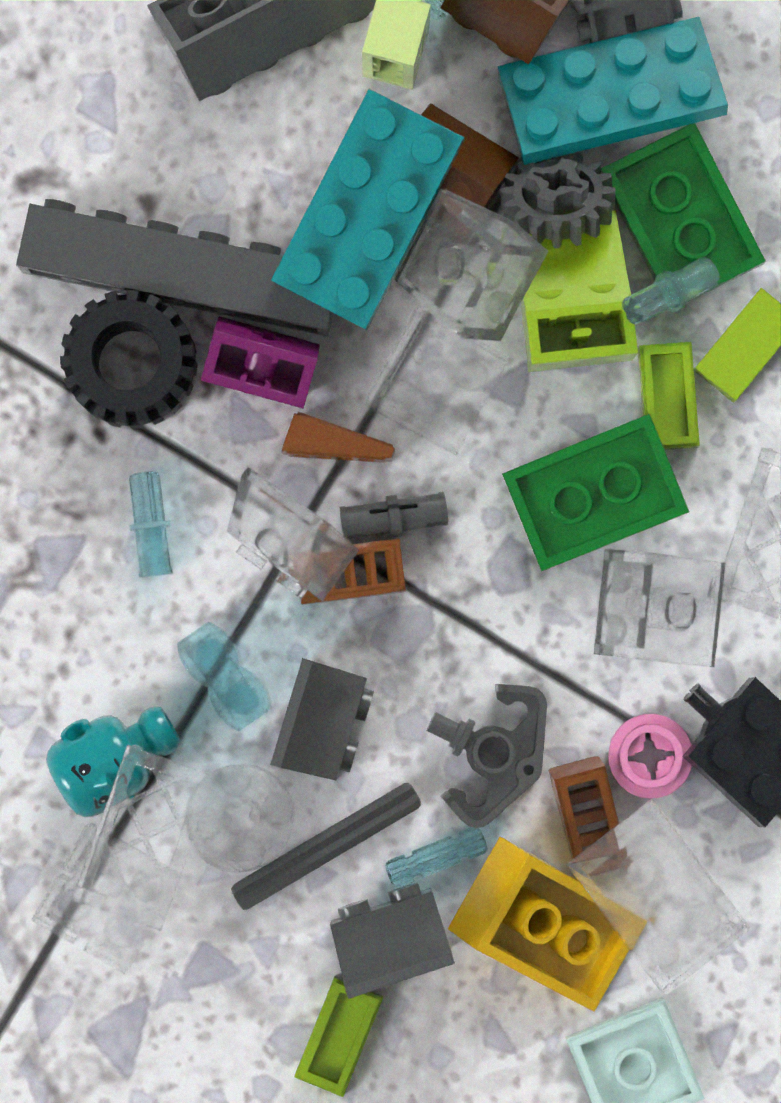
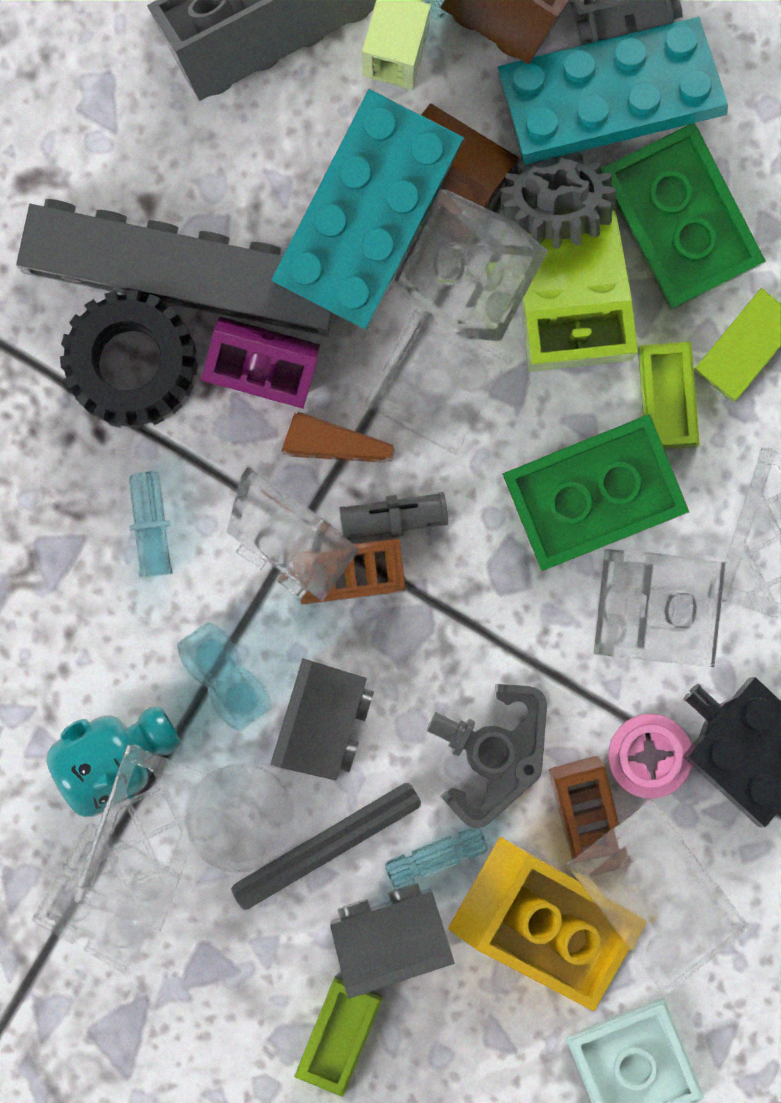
clear light blue axle [622,257,720,324] -> none

